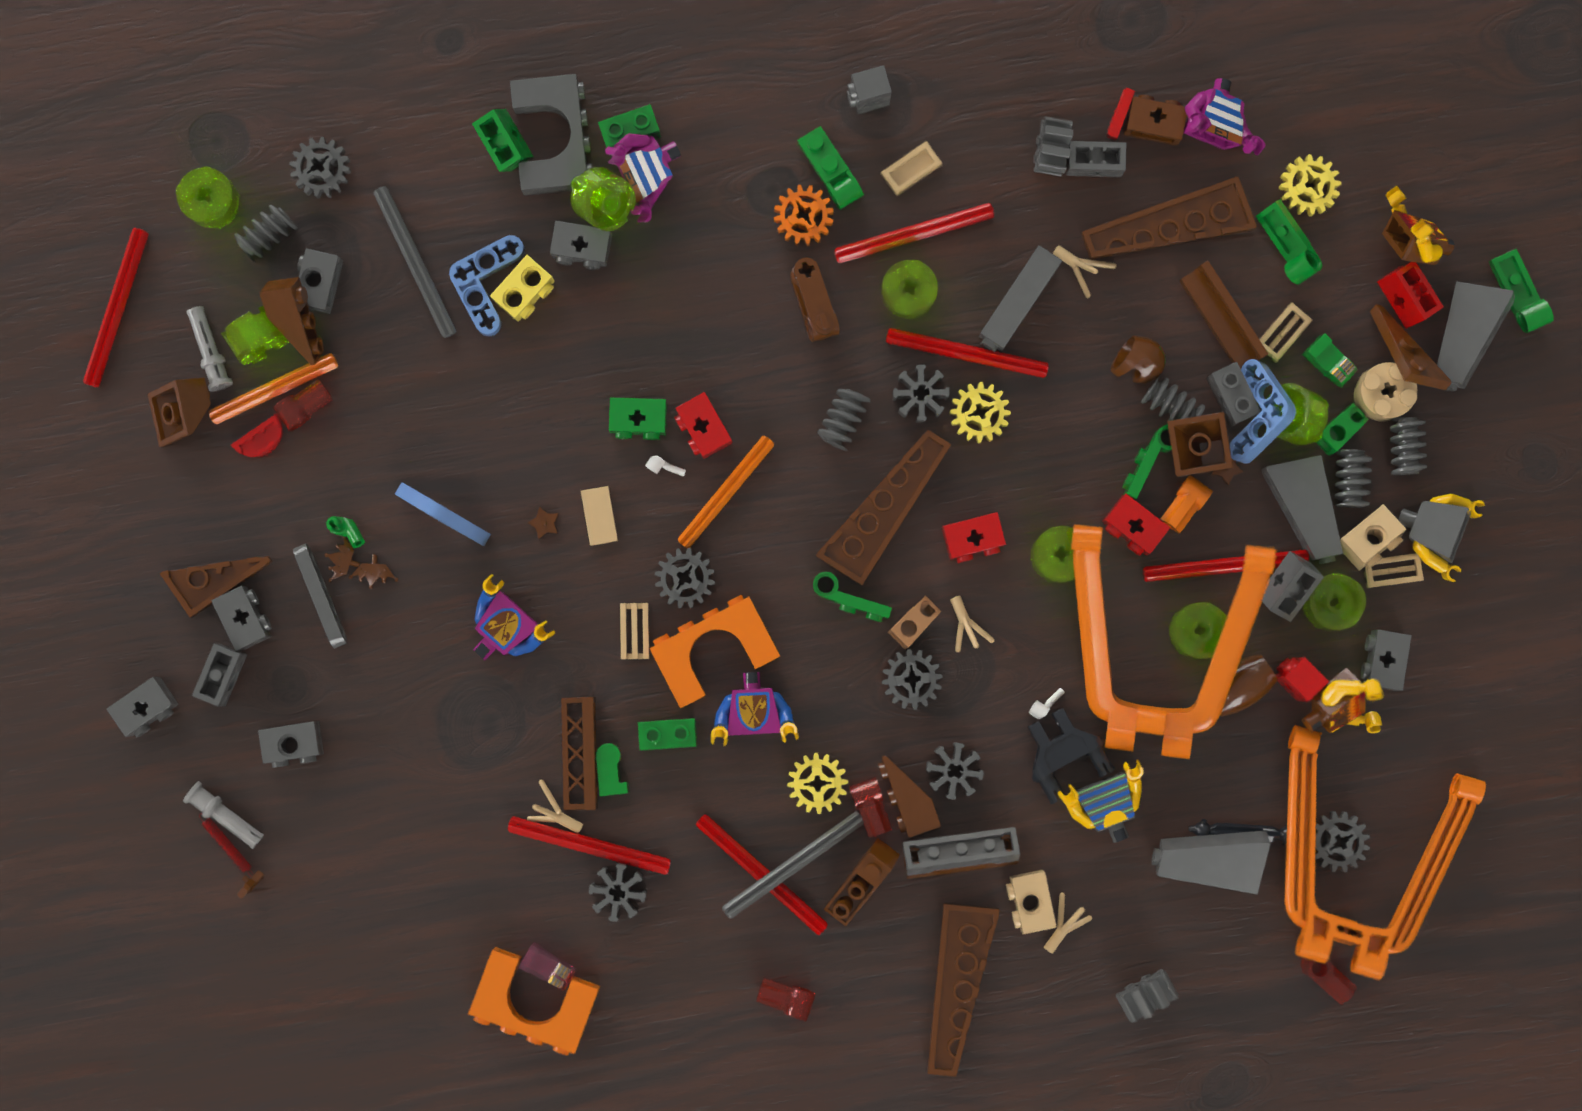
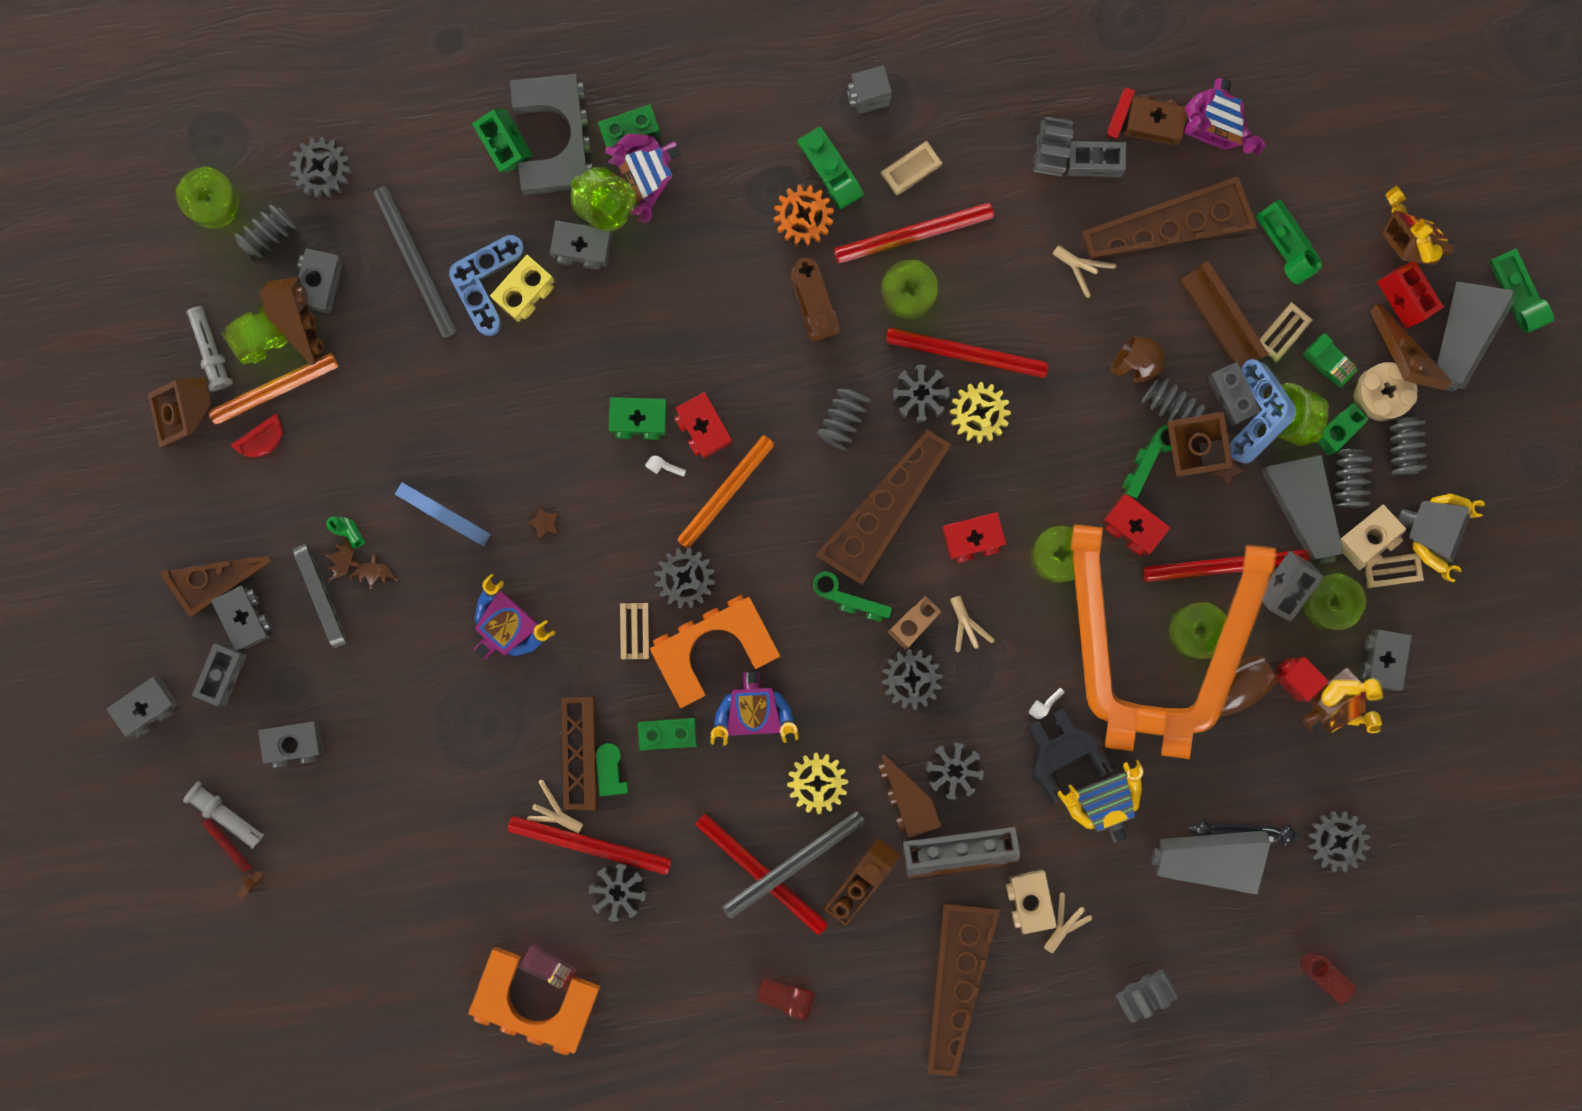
red axle [83,228,148,387] -> none
clear red piece [273,379,334,431] -> none
tan tile [581,486,618,546] -> none
clear red piece [849,777,892,838] -> none
dark grey slope [979,245,1062,352] -> none
orange piece [1160,475,1213,533] -> none
light yellow gear [1279,154,1341,216] -> none
orange piece [1285,725,1486,980] -> none

